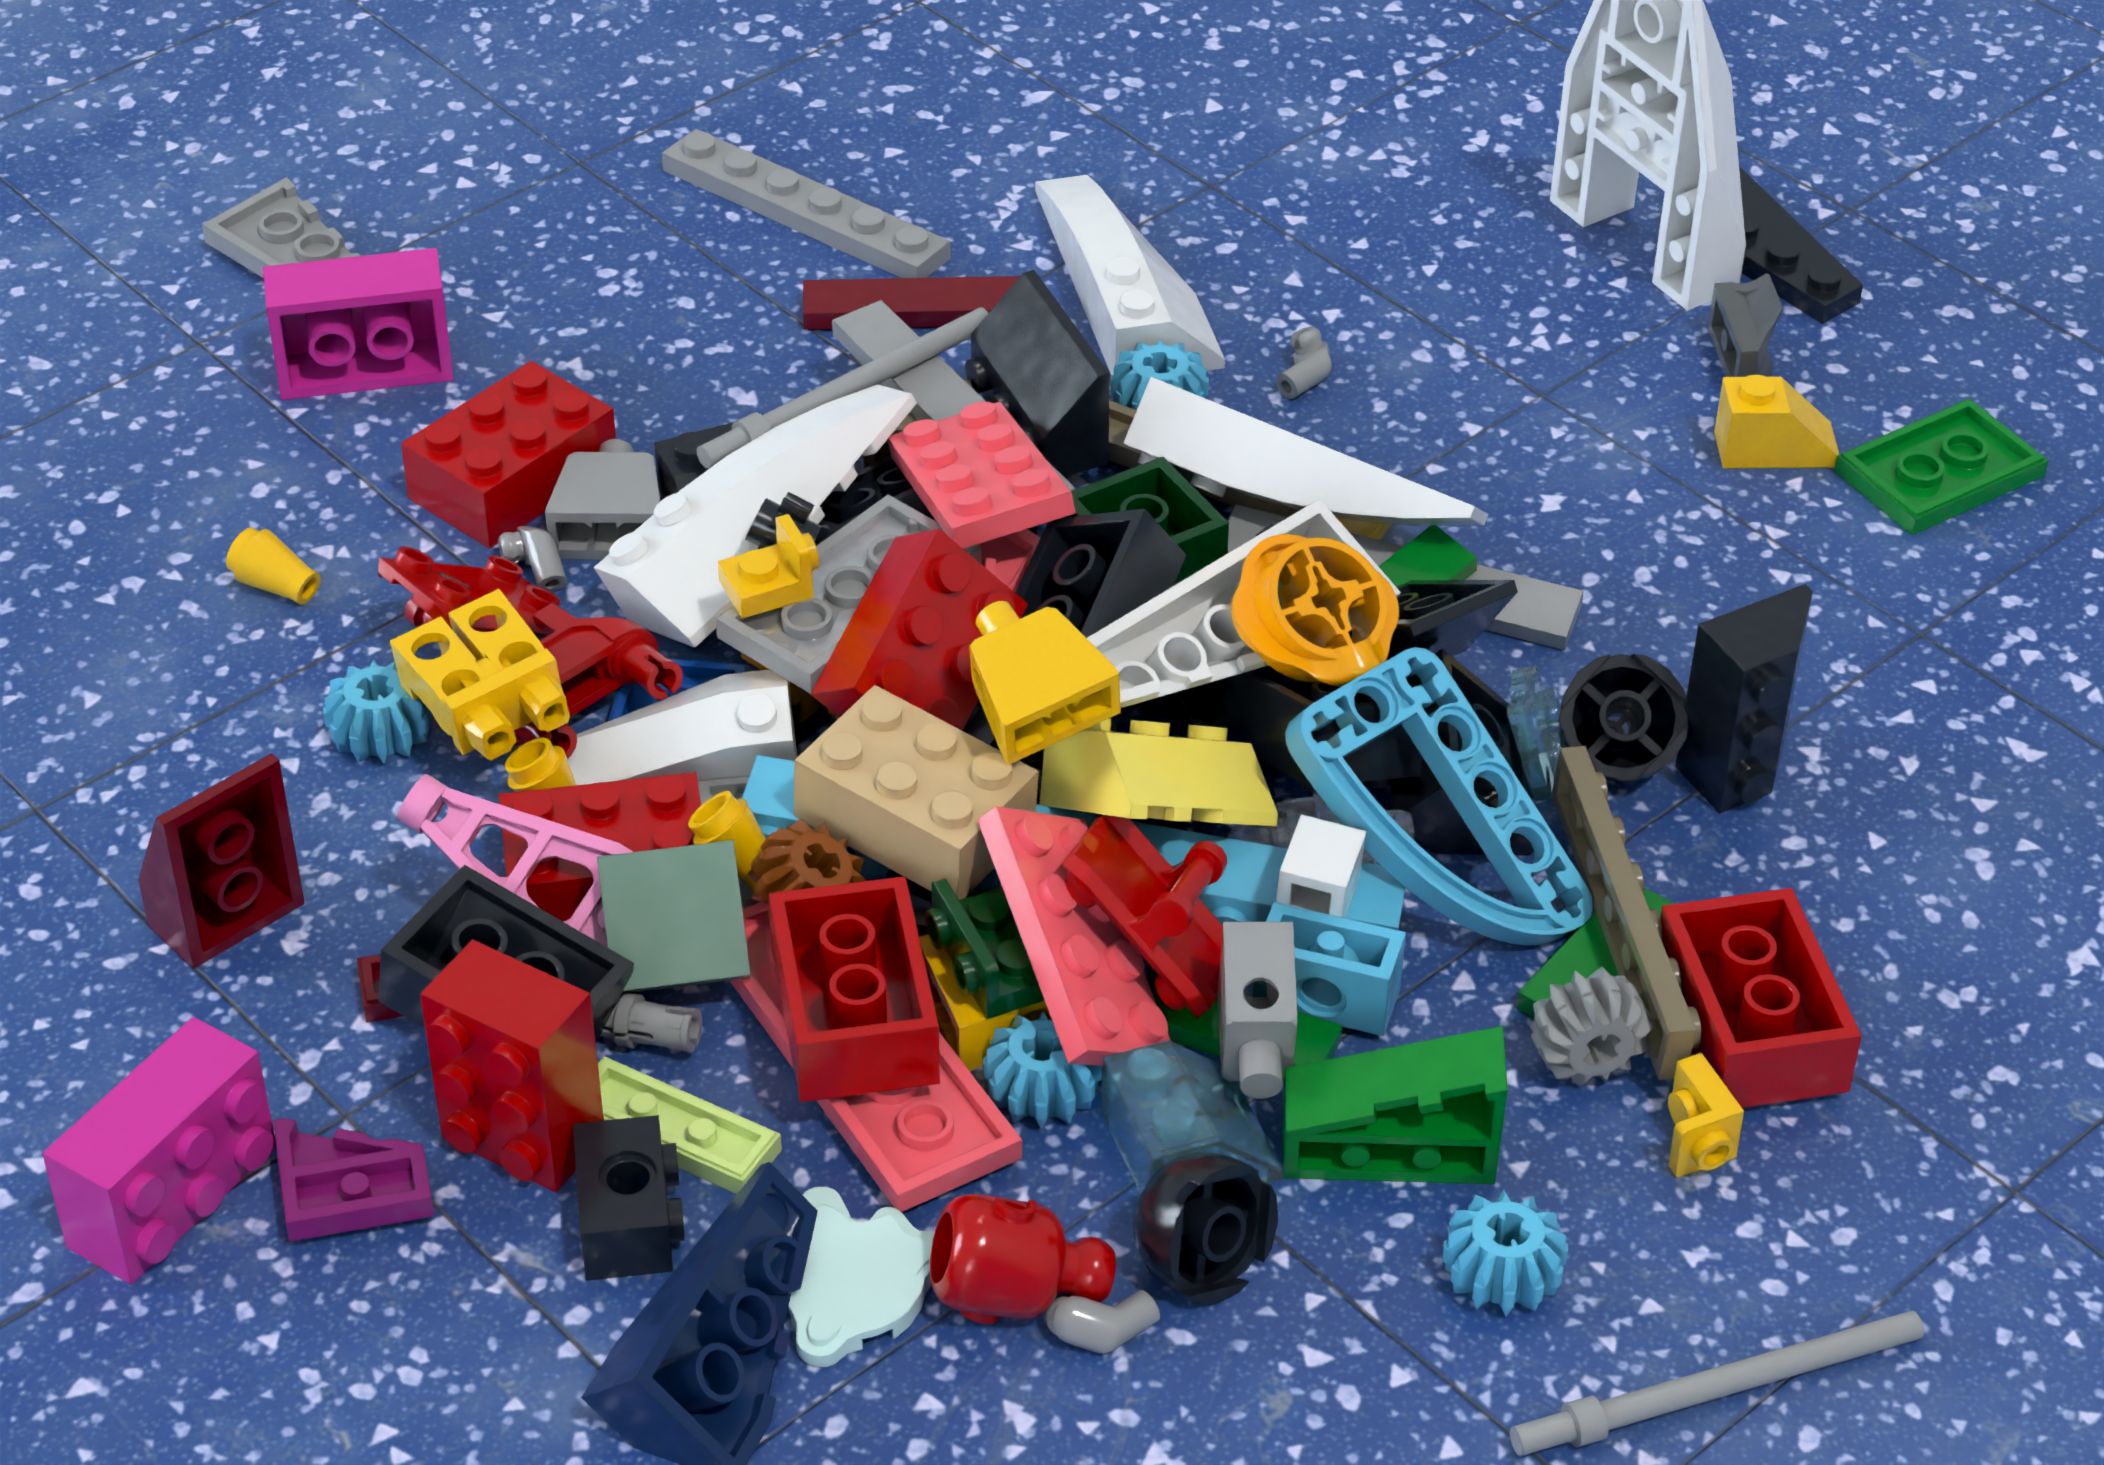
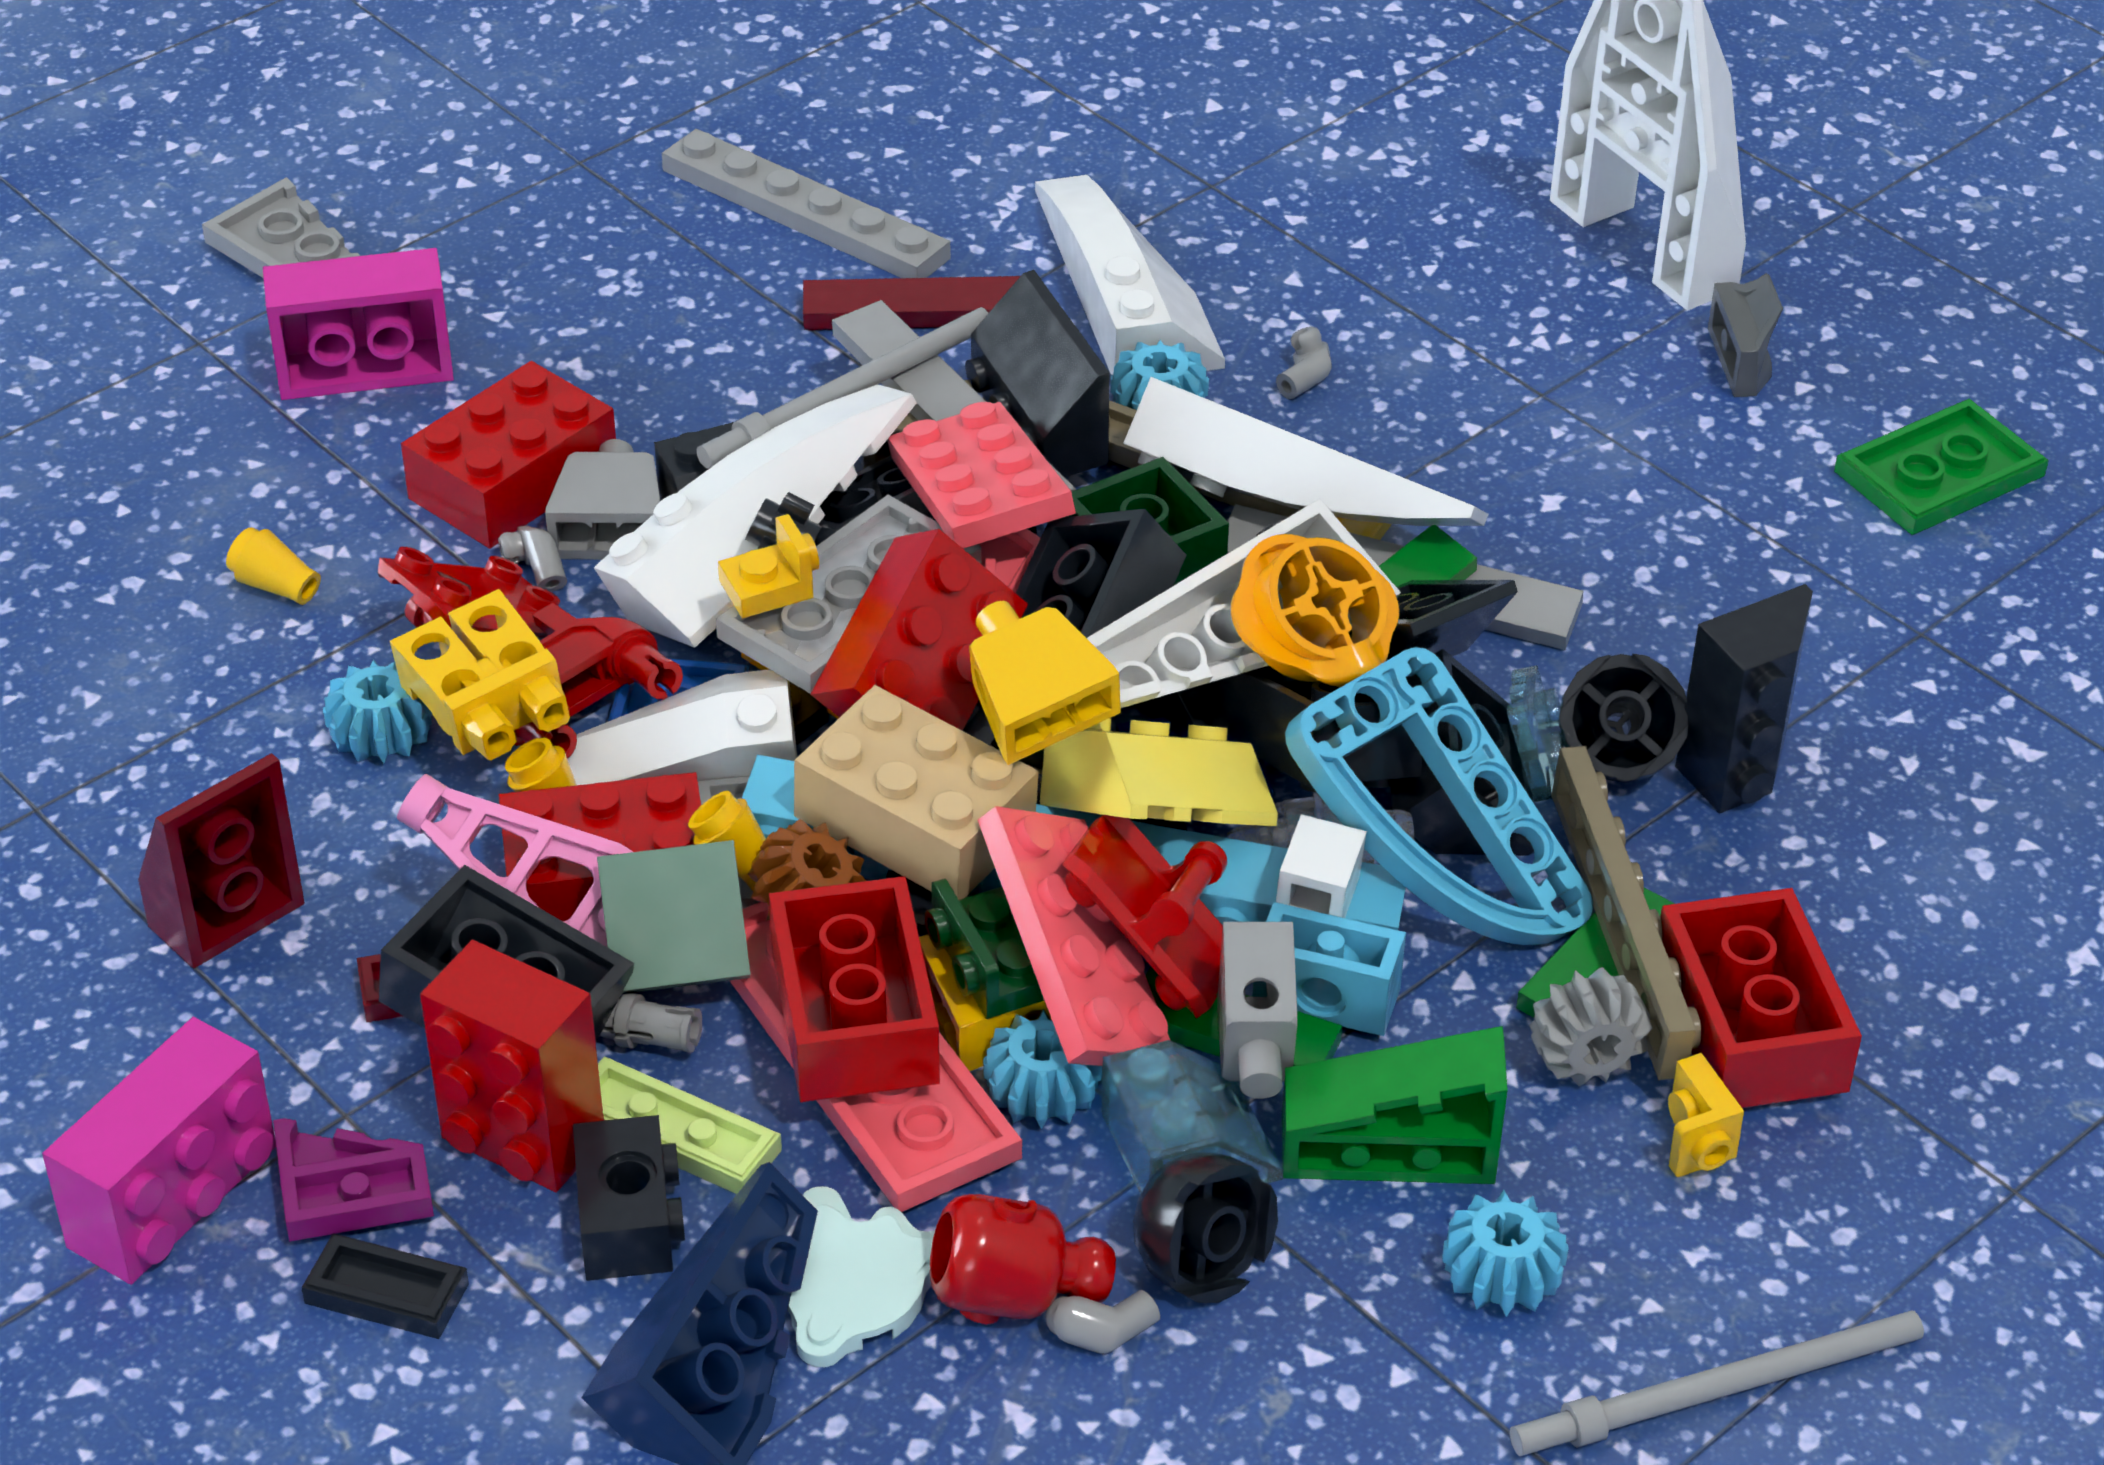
yellow slope [1714,375,1839,468] -> none
black wing [1739,166,1863,324] -> none
none -> black tile [301,1233,469,1339]

